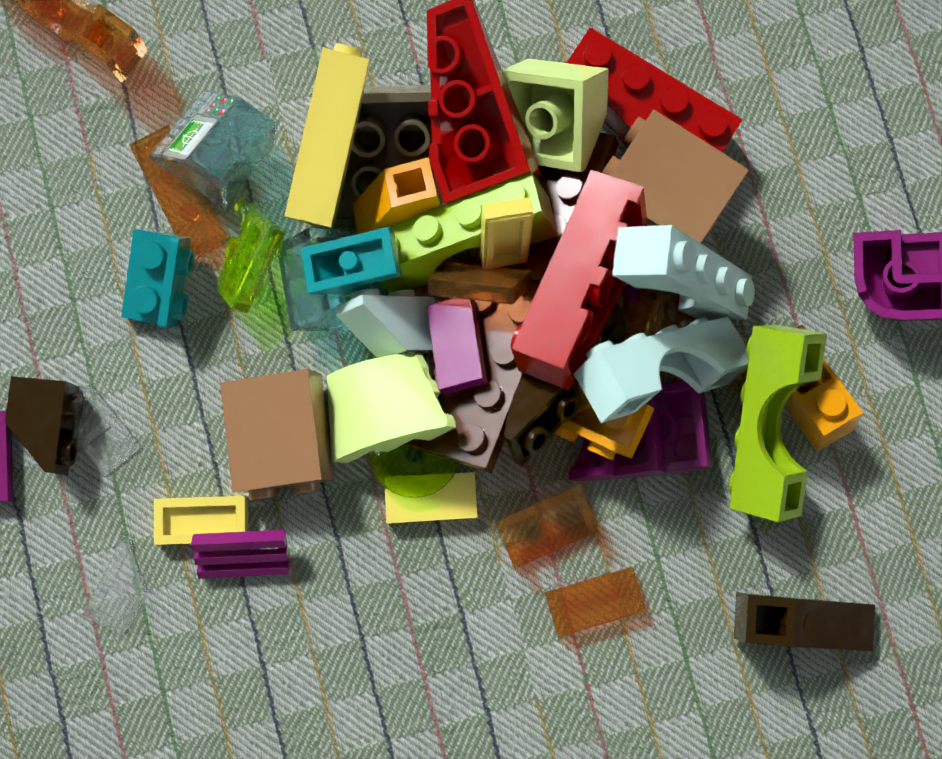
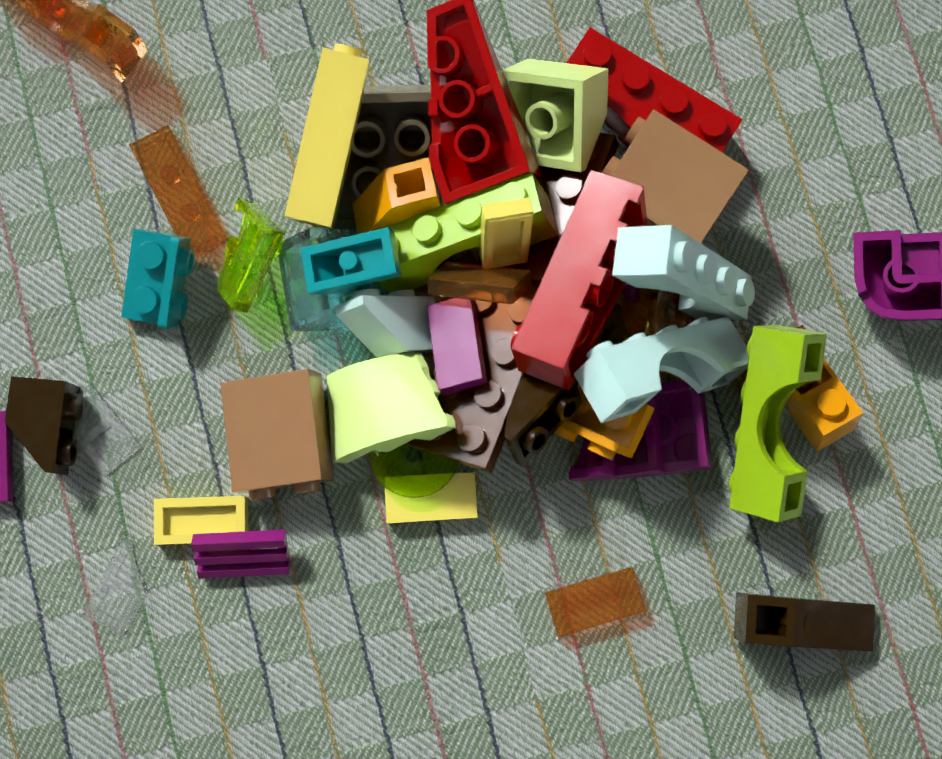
clear light blue slope [149,91,276,209] -> none
clear orange hinge [494,484,598,569] -> none

